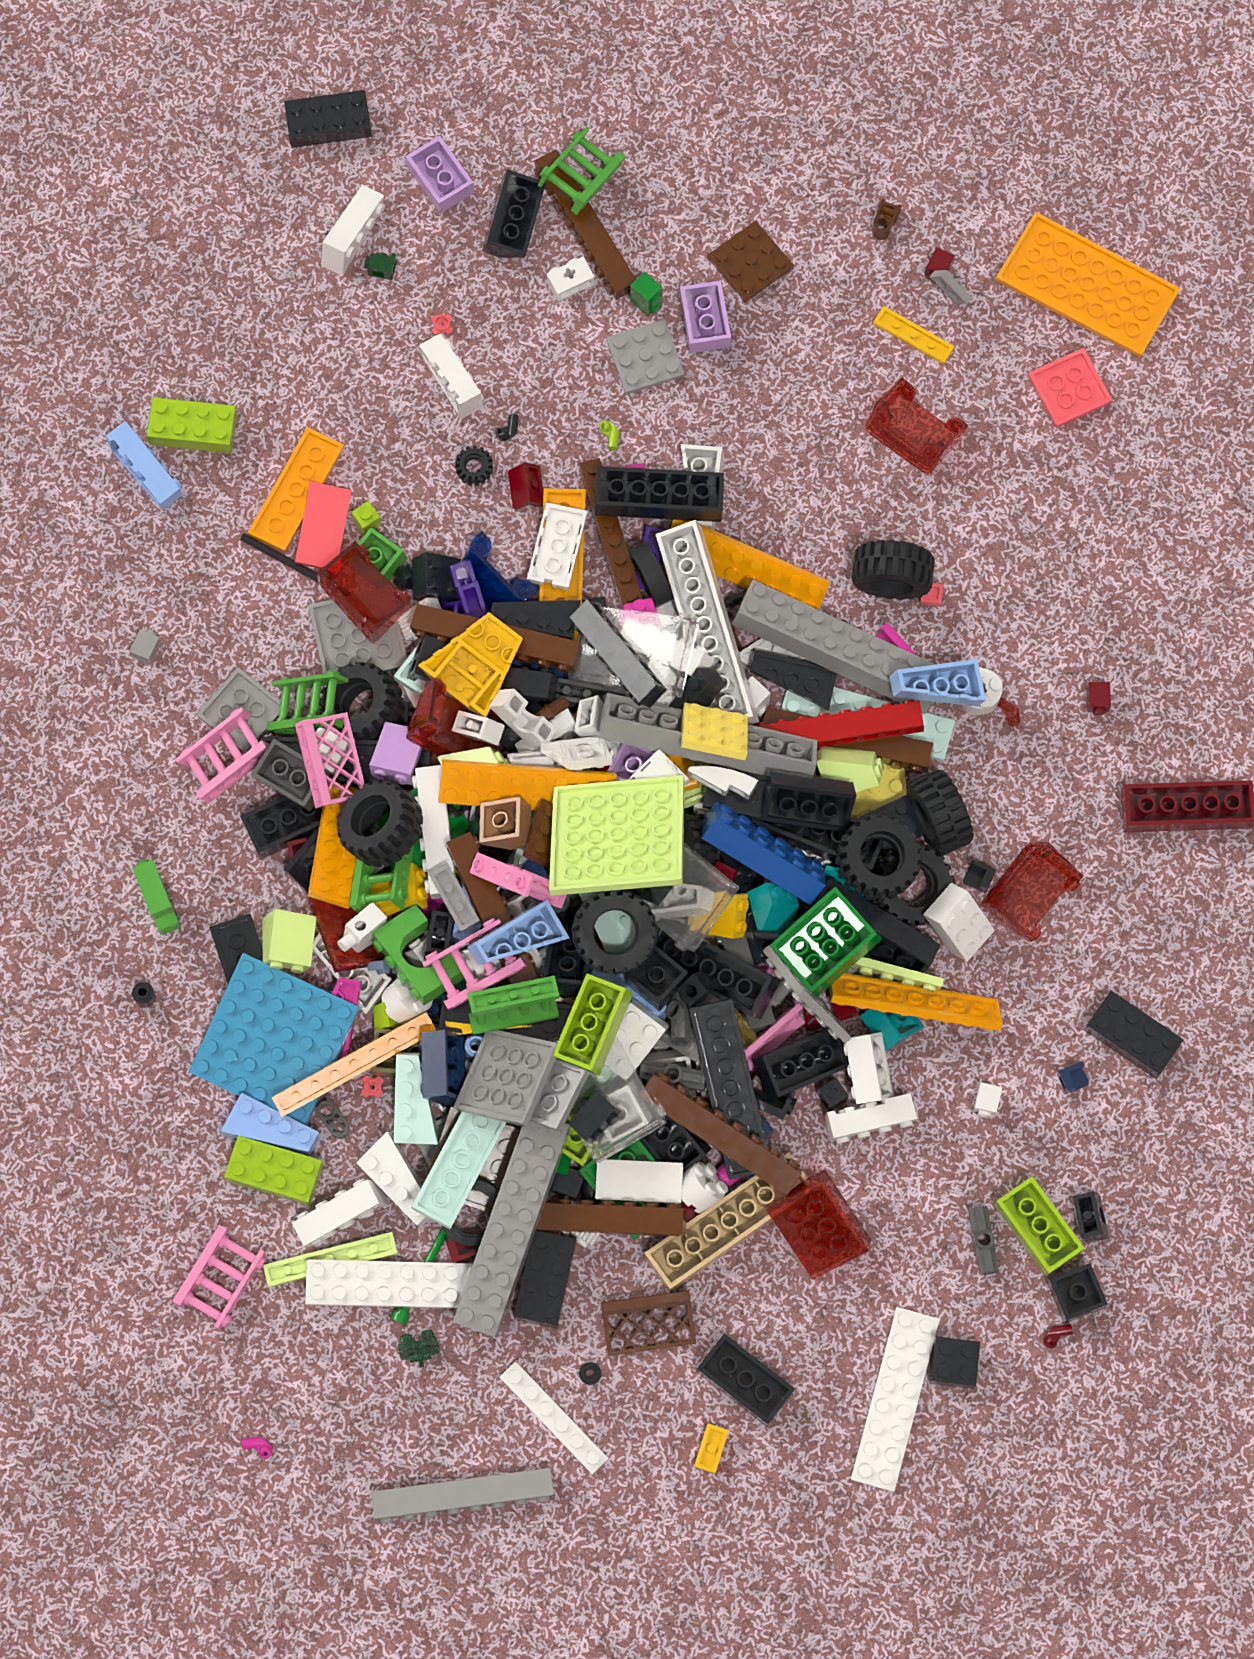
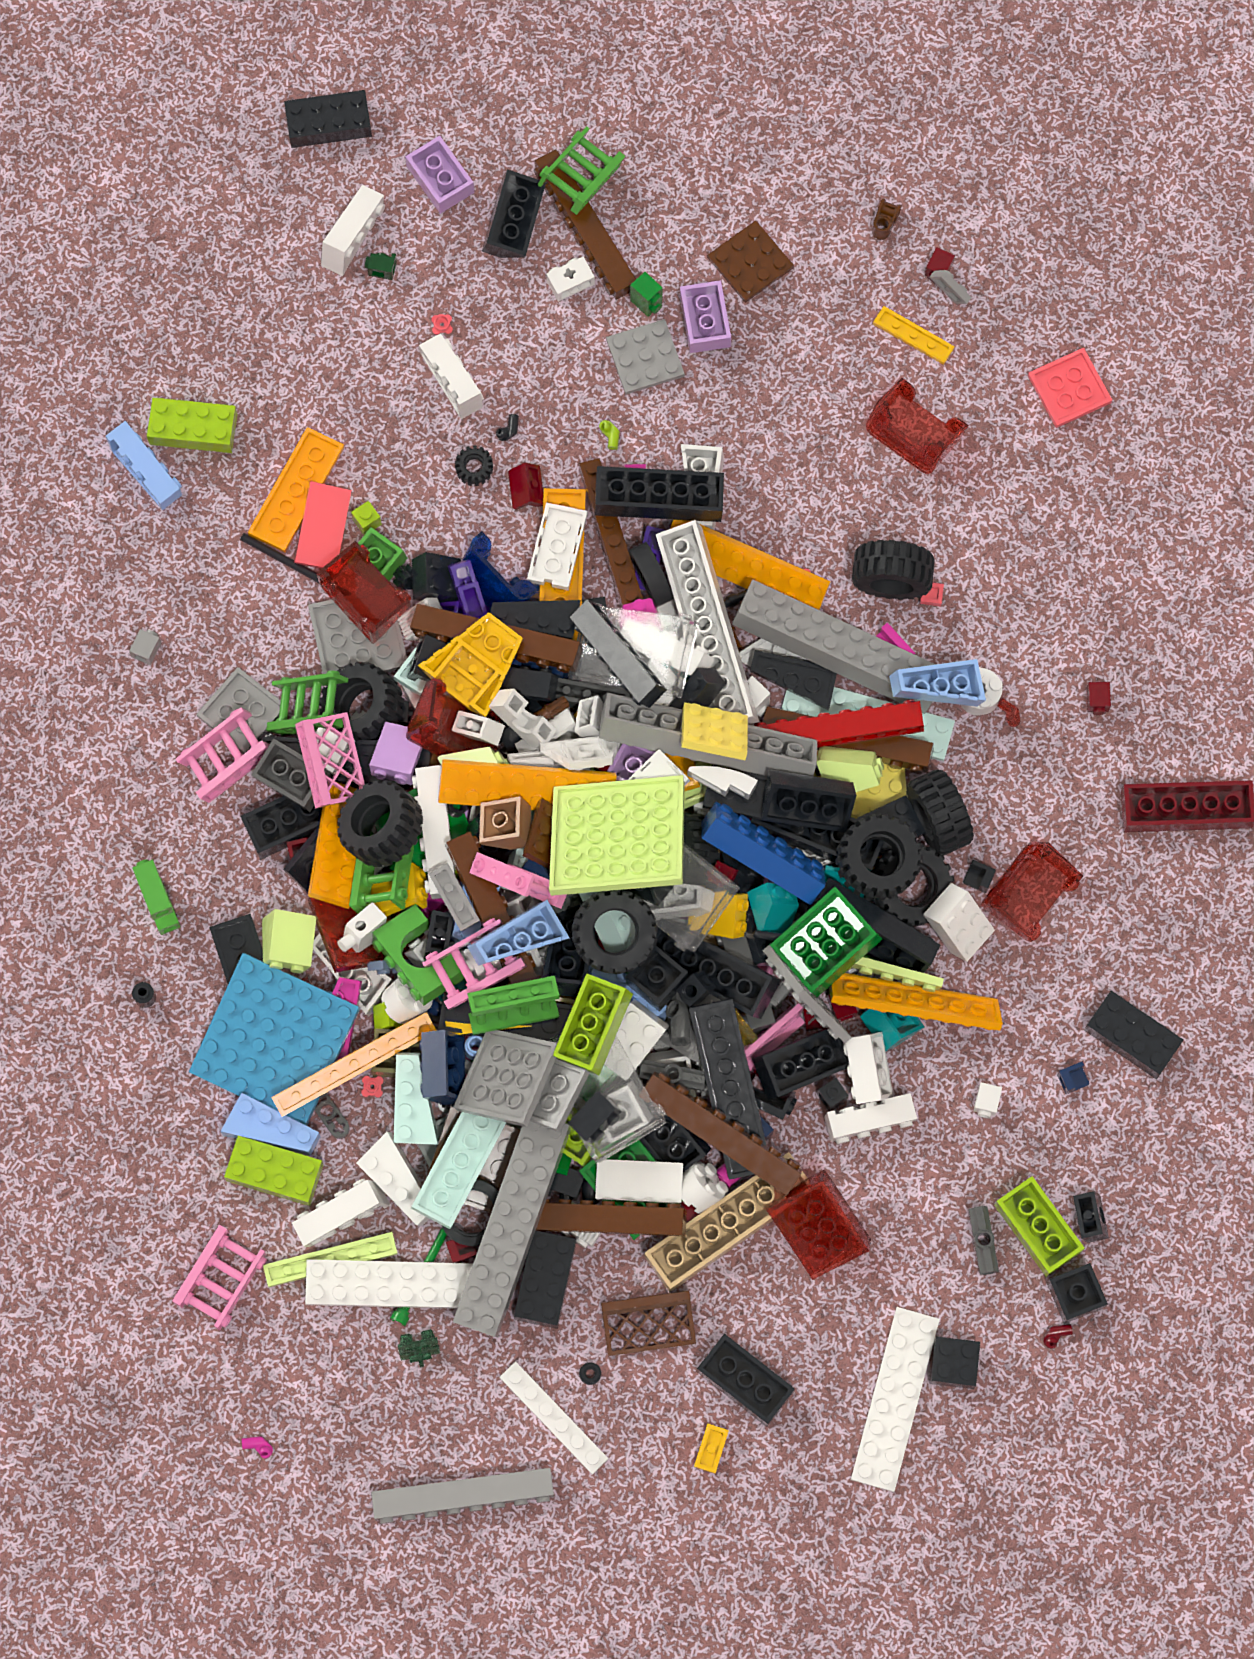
light orange plate [995,212,1181,358] -> none

